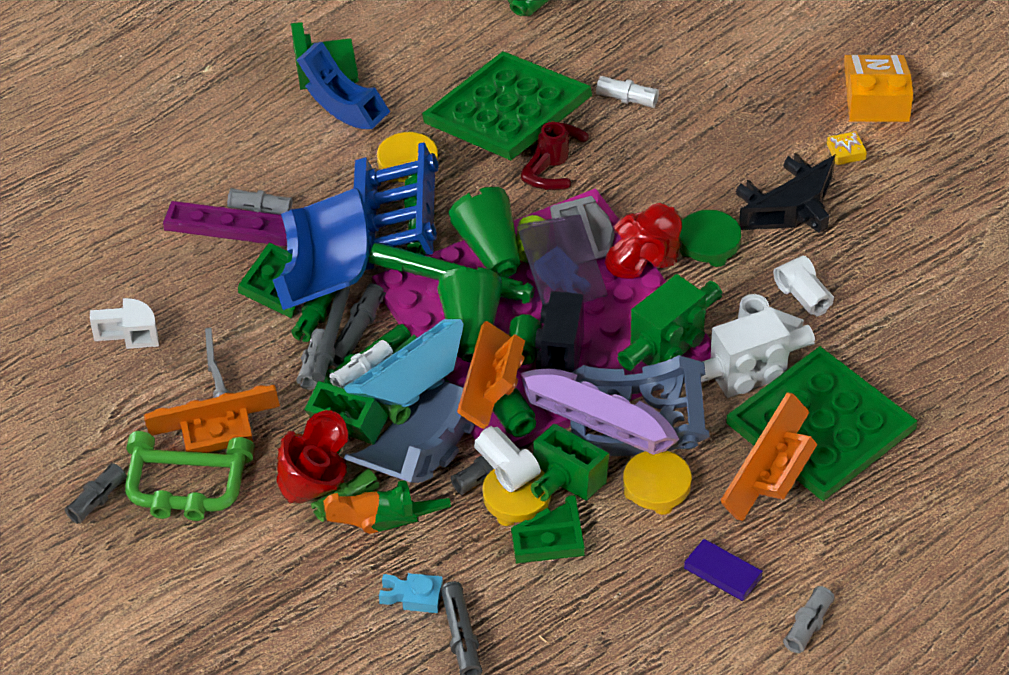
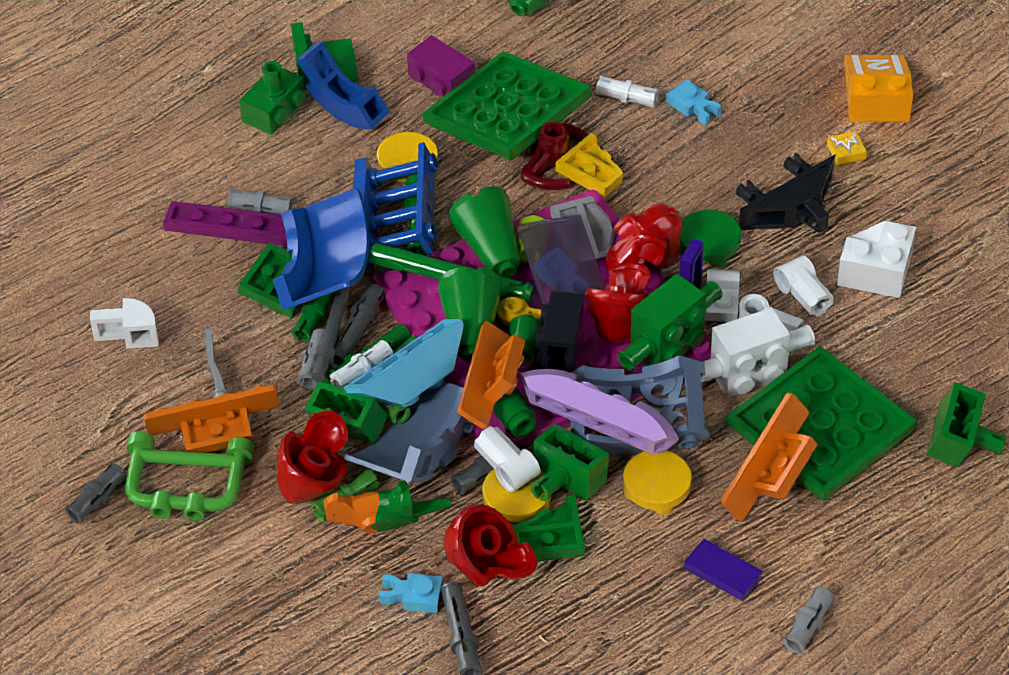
none -> green brick [239,61,306,135]
none -> magenta brick [407,35,475,97]
none -> red head [444,503,537,588]
none -> yellow plate [497,297,541,327]
none -> yellow wing [555,133,623,198]
none -> red head [585,262,650,346]
none -> medium azure plate [666,79,722,126]
none -> dark purple tile [679,238,704,289]
none -> white brick [705,269,740,322]
none -> white slope [837,221,916,298]
none -> green brick [926,382,1006,467]

